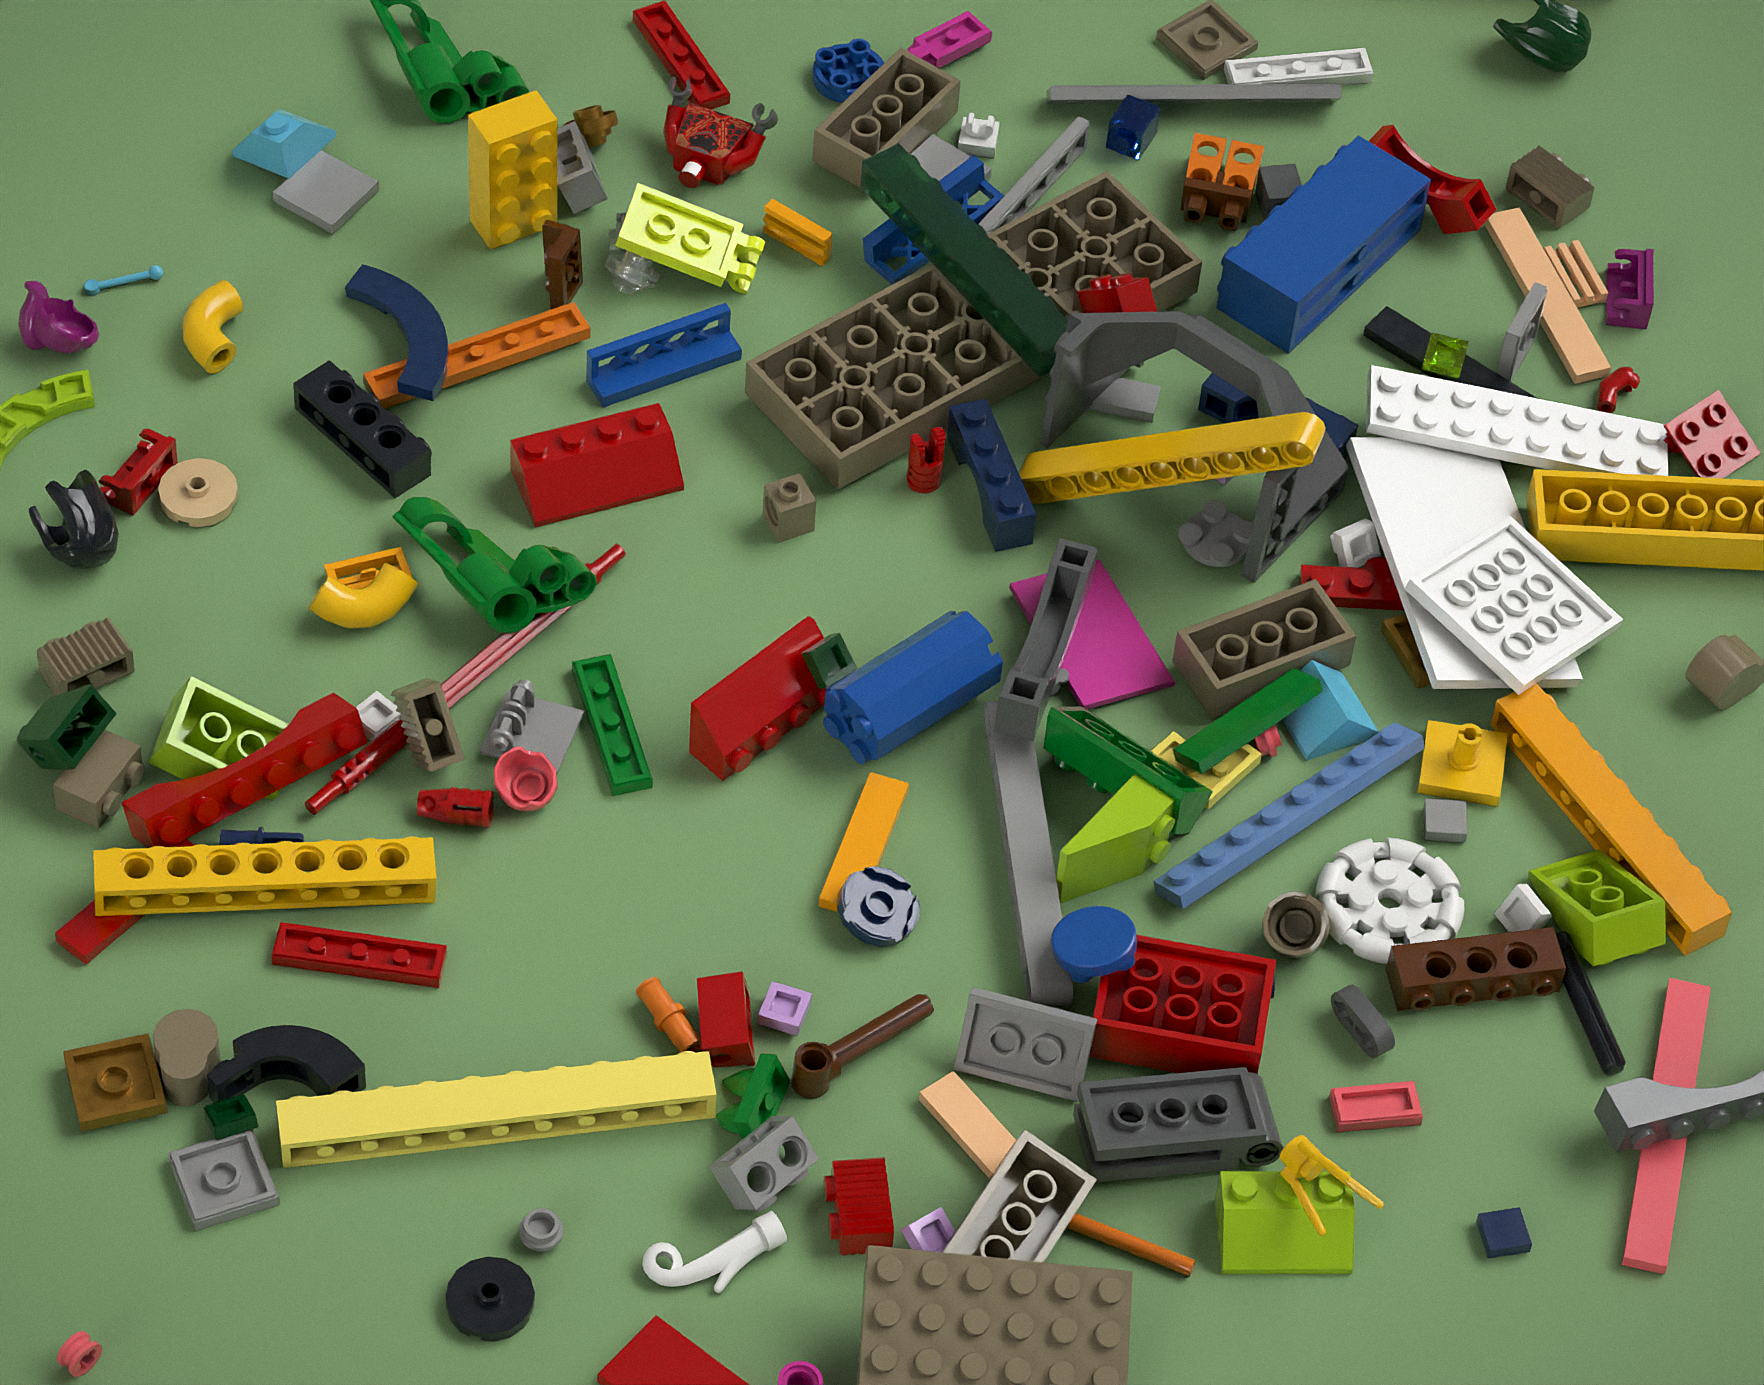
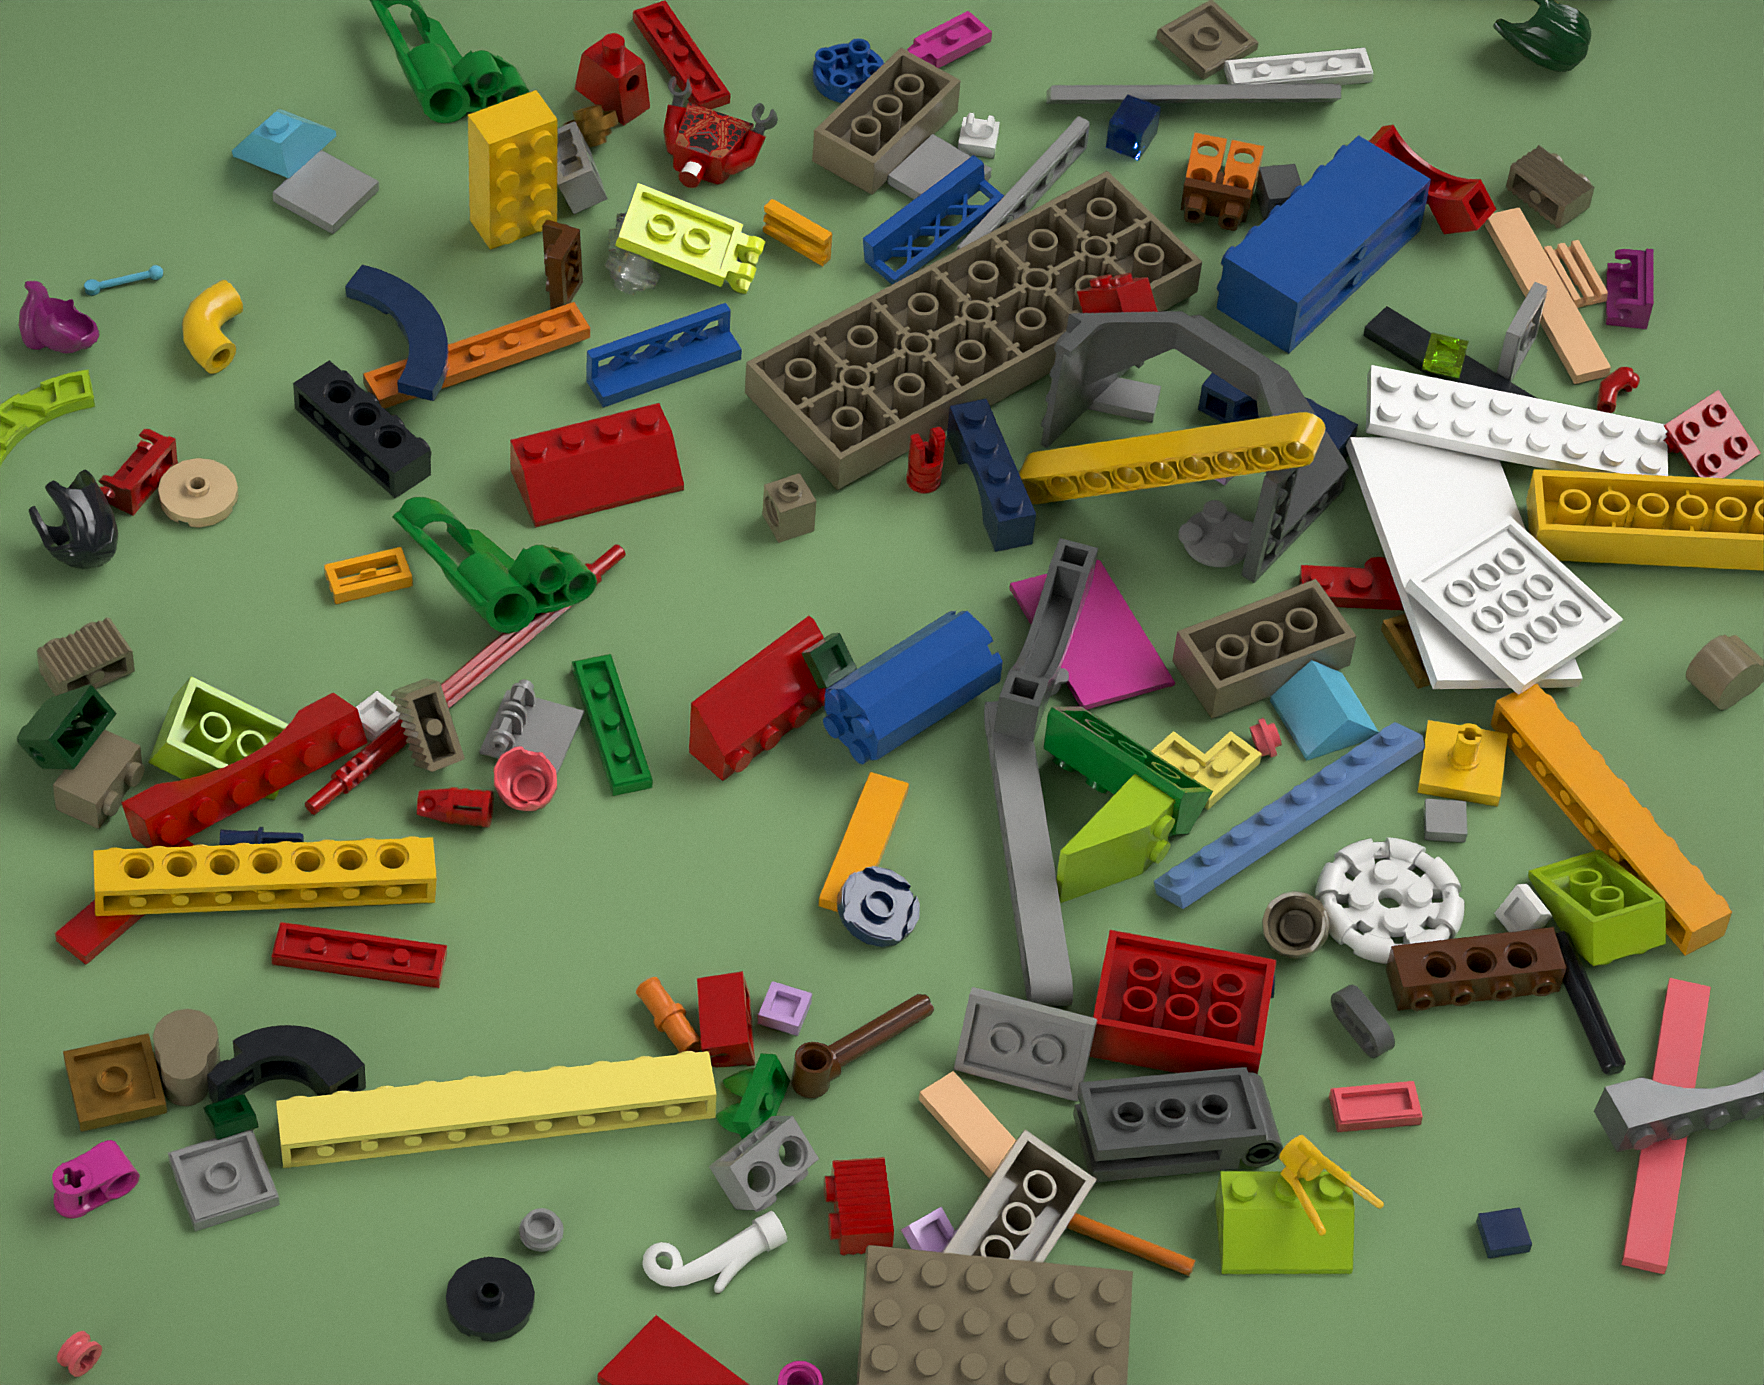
yellow cylinder [308,563,418,629] -> none
clear green brick [860,143,1068,377] -> none
blue tile [1051,906,1137,983] -> none
green tile [1173,668,1322,774] -> none
white tile [1330,518,1381,568] -> none
none -> dark pink piece [52,1140,140,1218]
none -> red torso [575,33,650,126]

